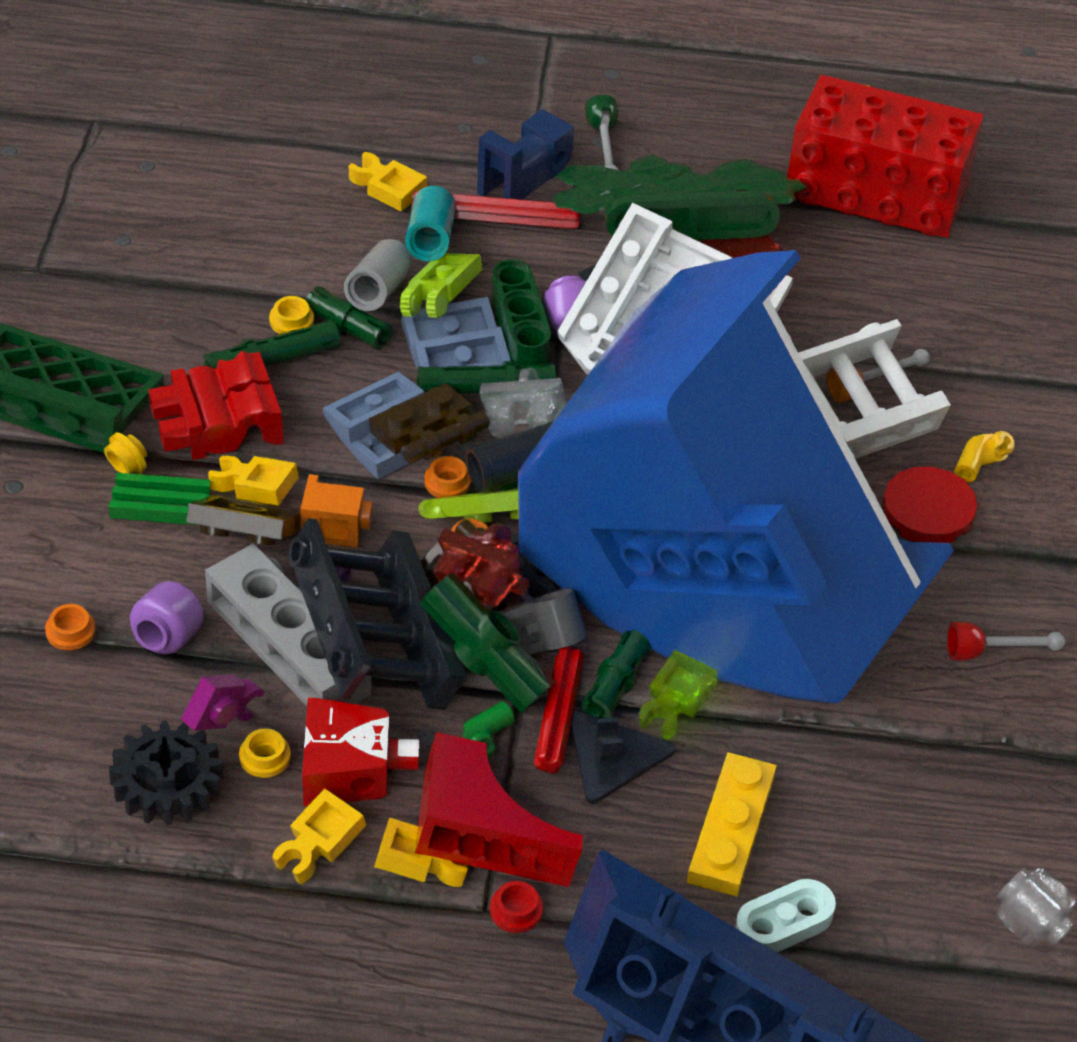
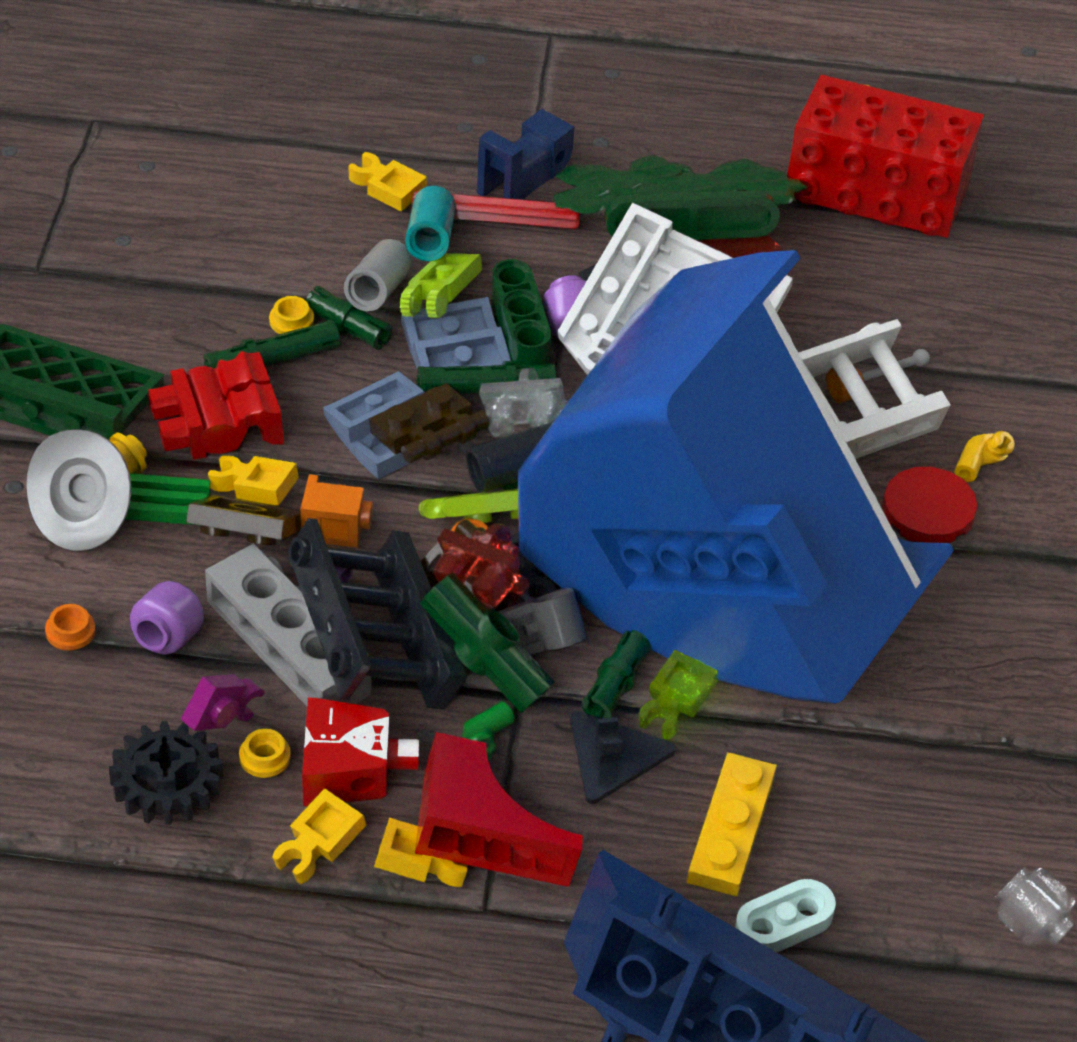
orange plate [424,456,471,498] -> none
red plate [490,881,543,933] -> none
red axle [534,646,584,774] -> none
dark green hinge [585,95,619,170] -> none
hinge [947,622,1065,661] -> none
none -> light grey hat [26,430,131,551]

